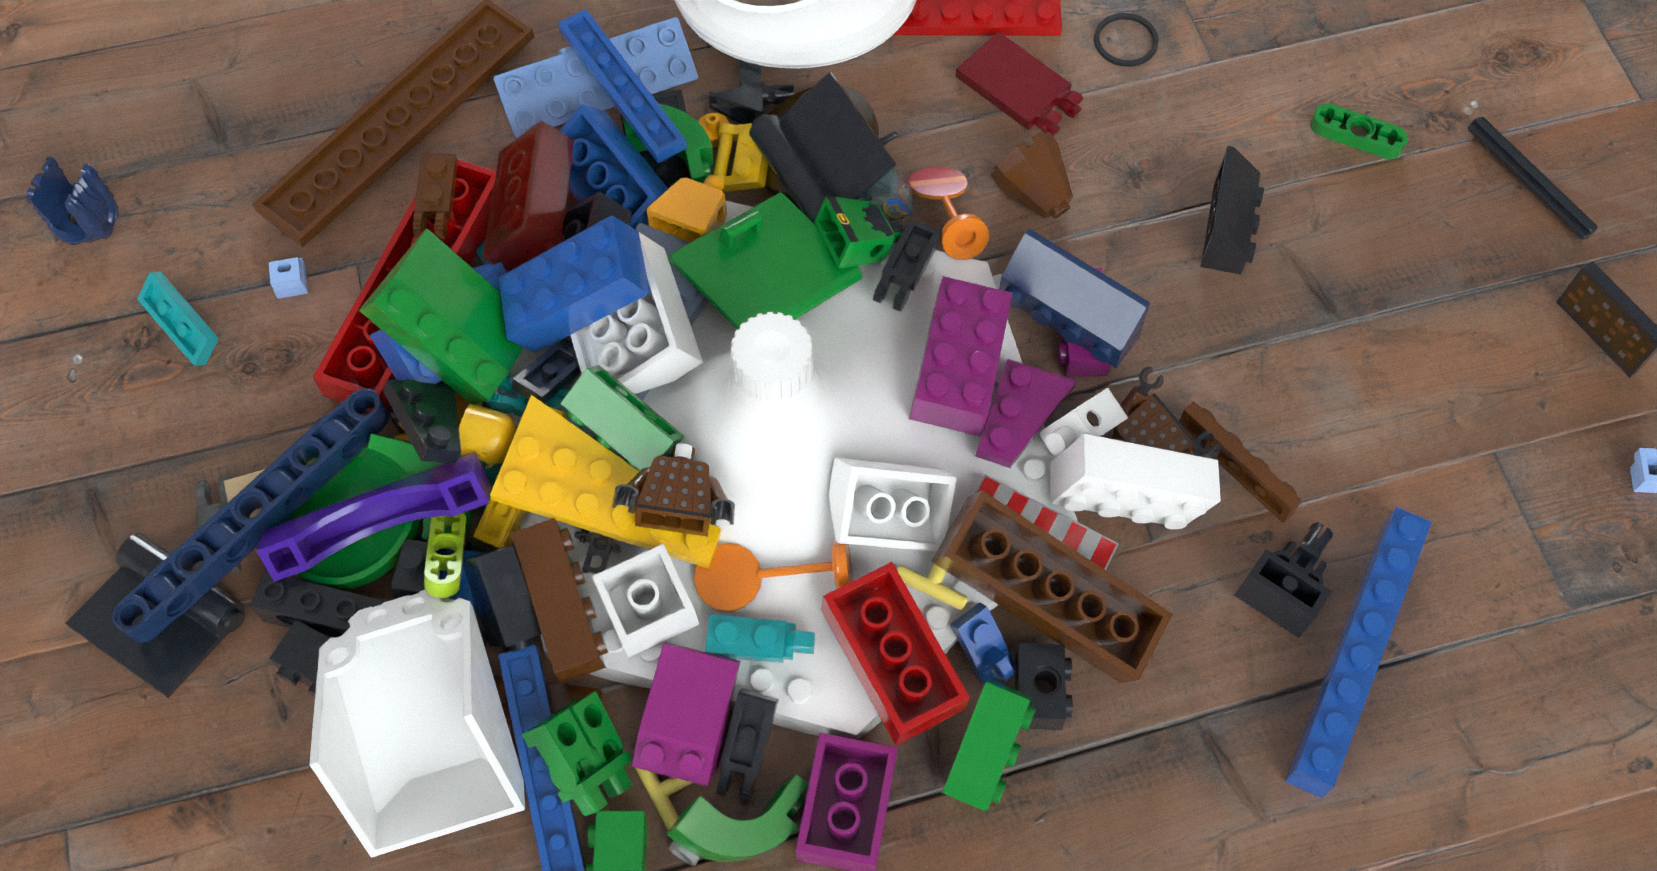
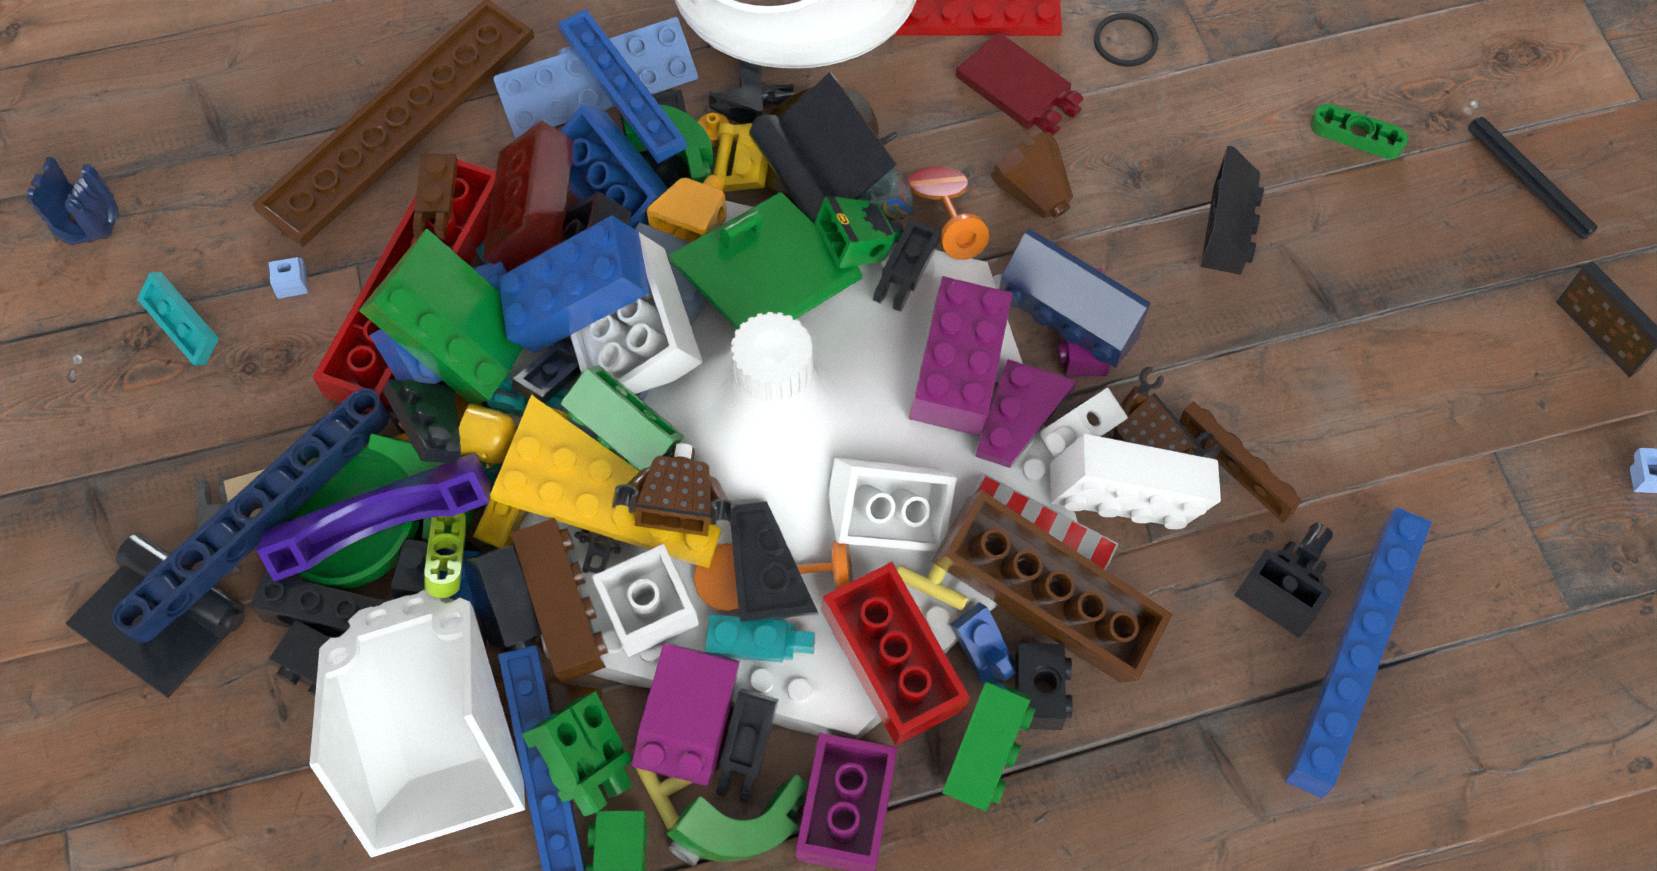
none -> black wing [730,501,819,623]

